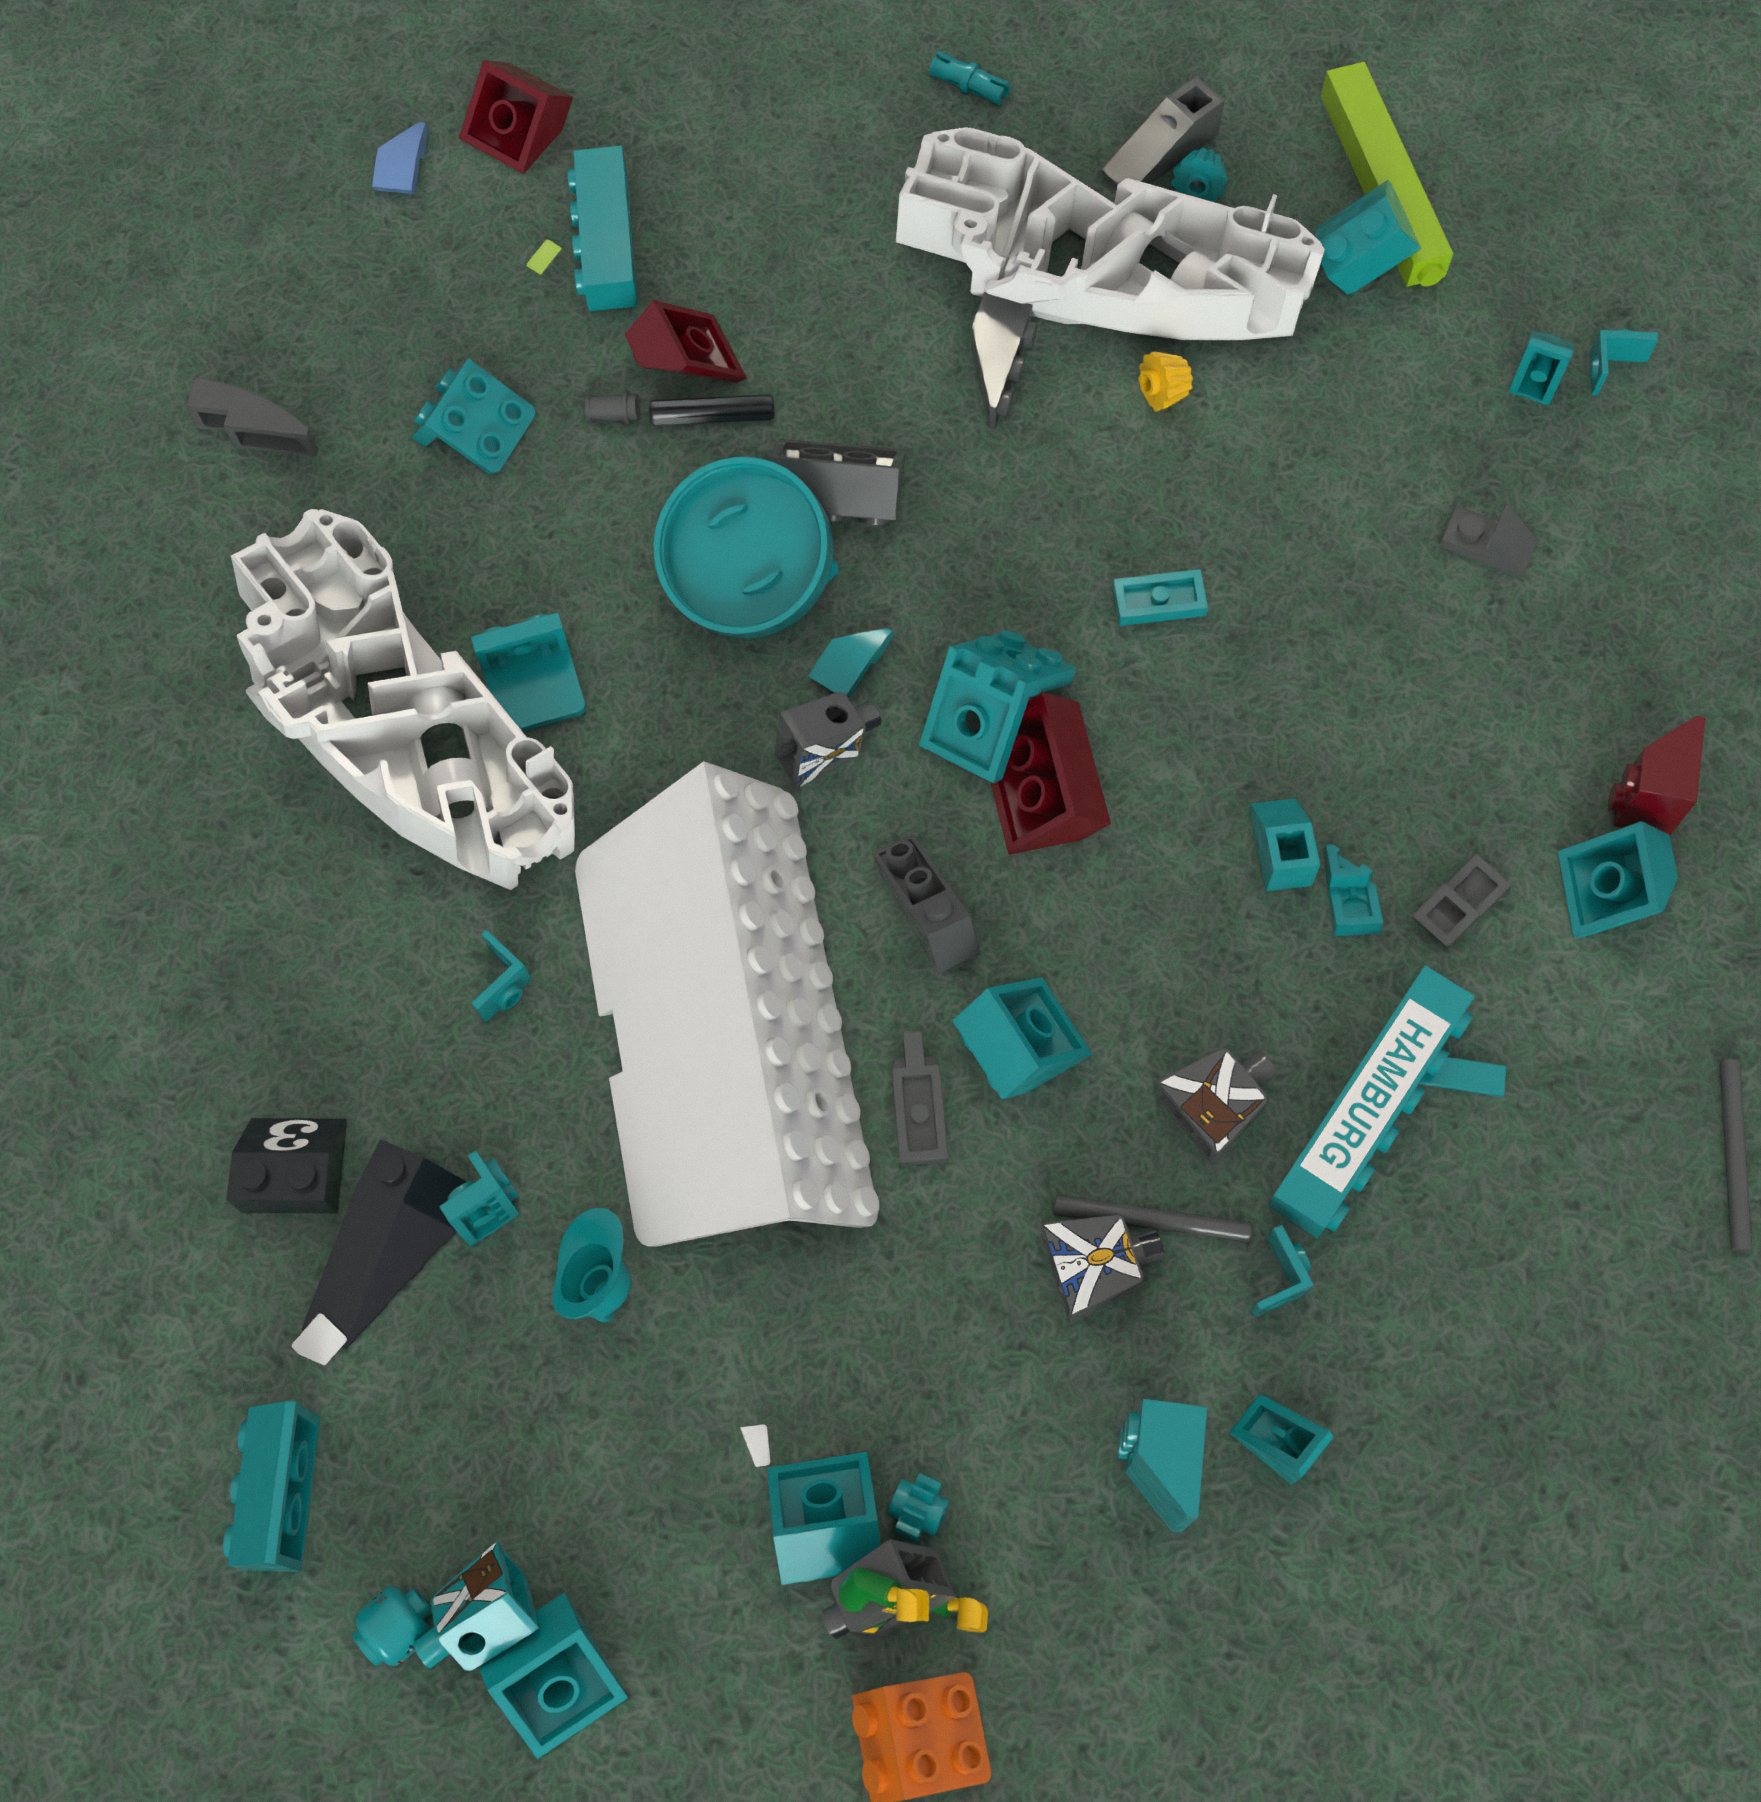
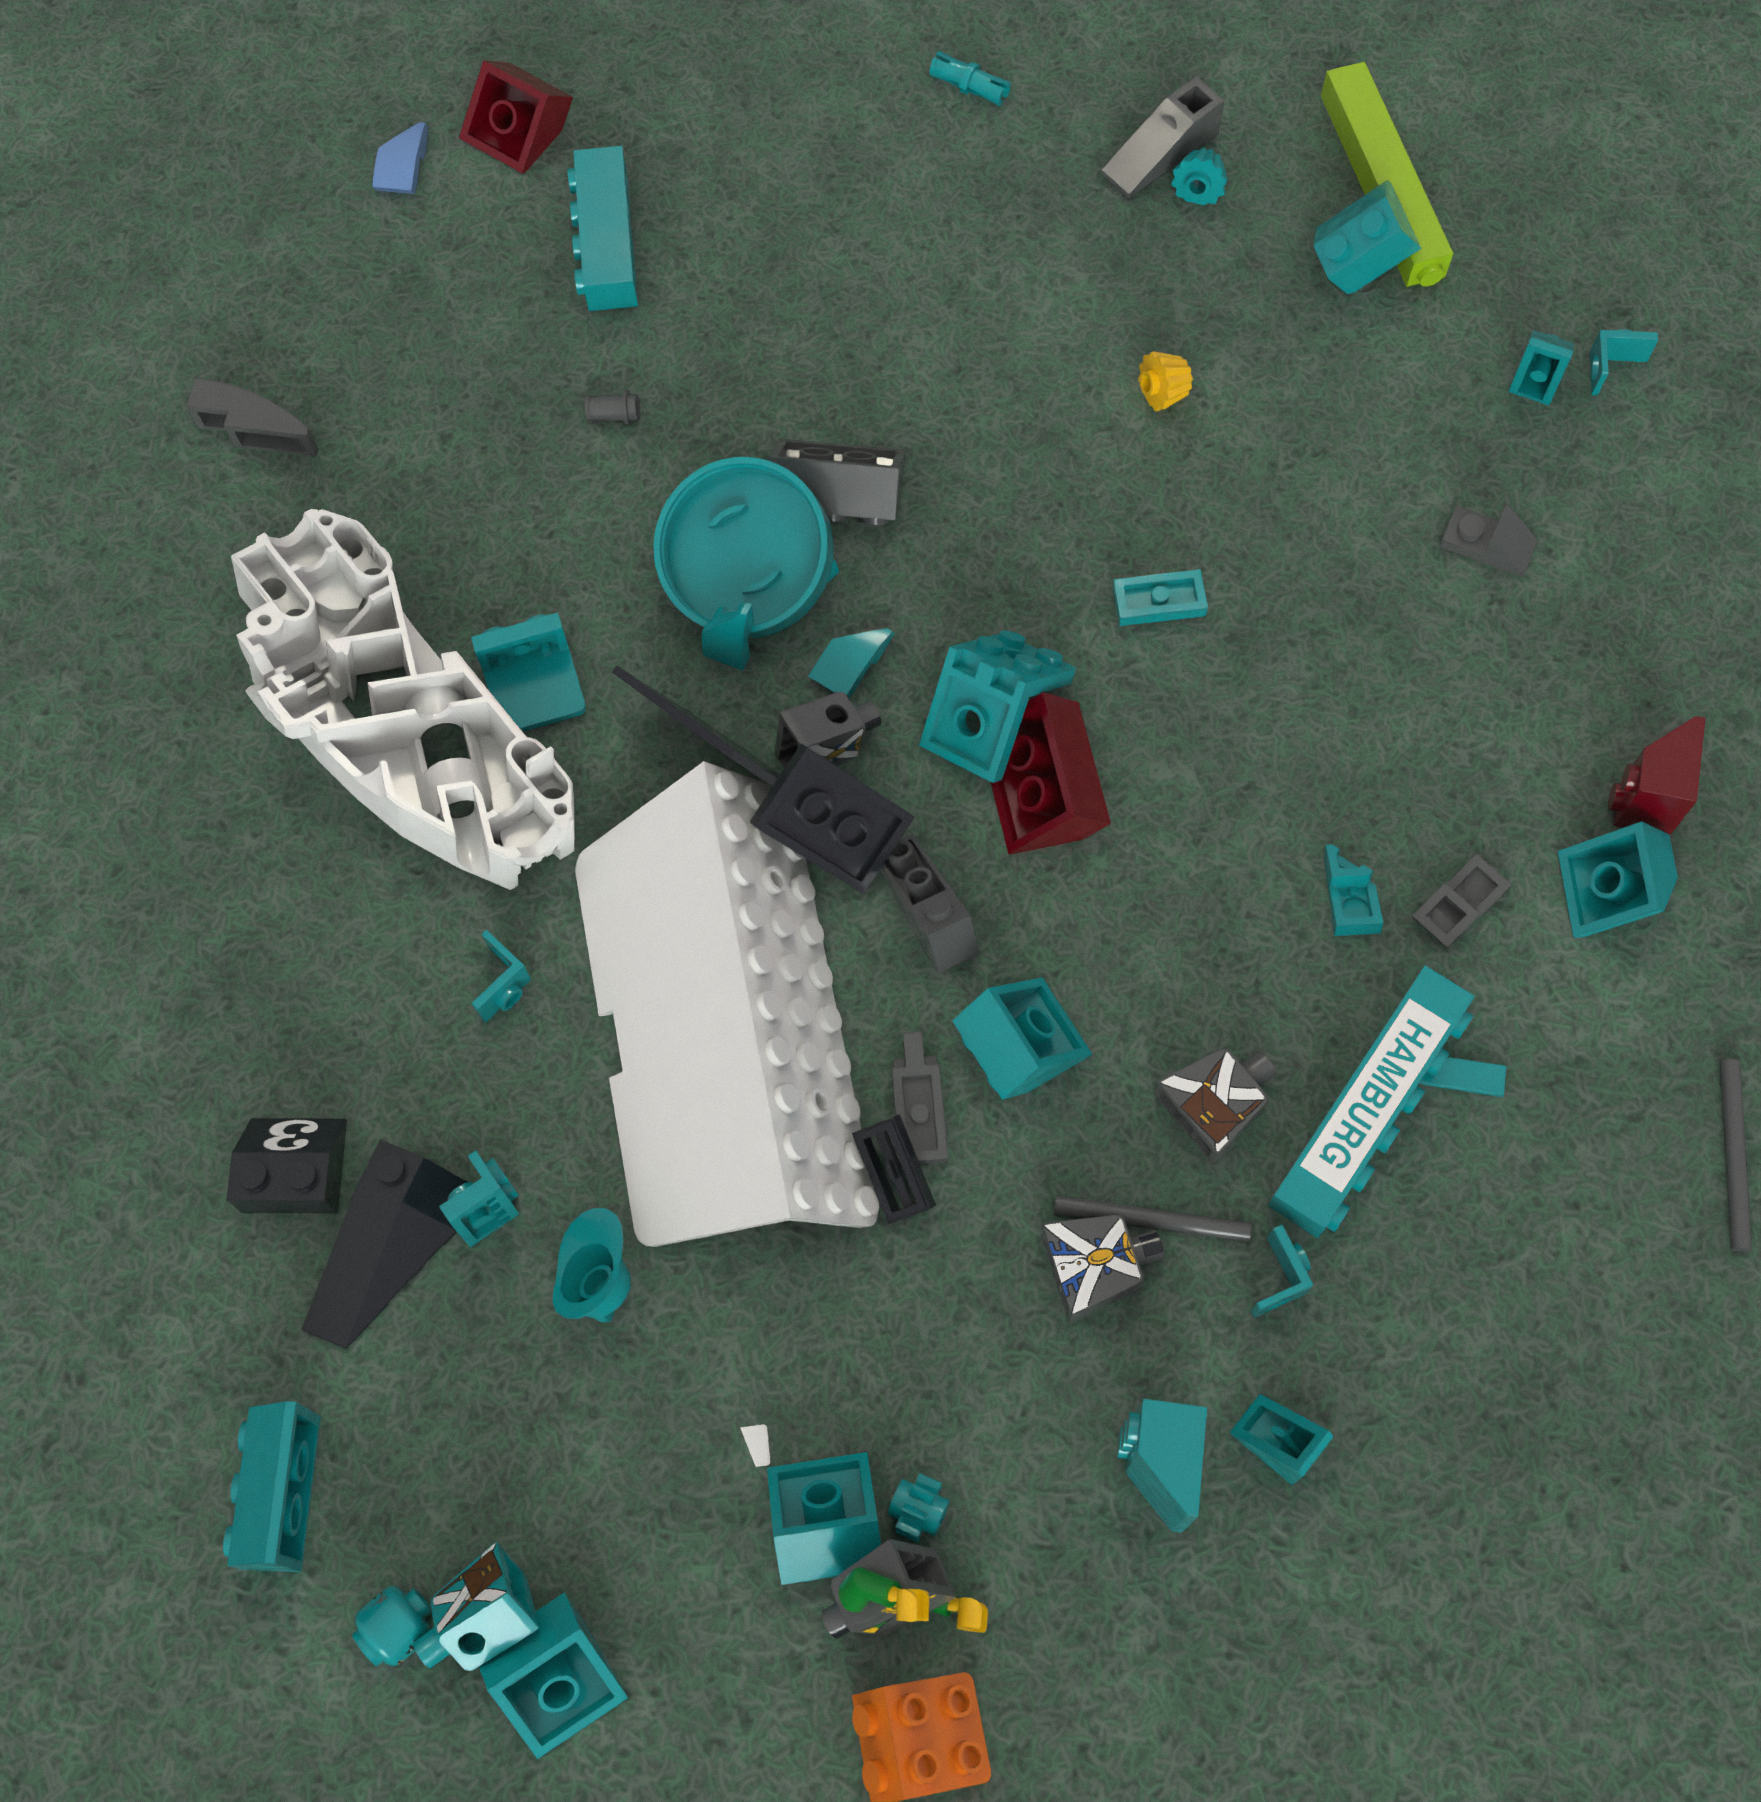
white sticker [292,1313,347,1365] -> none
teal bracket [411,358,536,474] -> none
lime sticker [527,240,562,275] -> none
dark red slope [625,300,747,382] -> none
black axle [649,394,775,425] -> none
white piece [896,127,1325,340] -> none
dark grey slope [971,292,1038,429] -> none
teal slope [1249,799,1320,892] -> none
none -> black piece [612,665,915,894]
none -> teal slope [702,602,755,671]
none -> black tile [852,1114,936,1224]

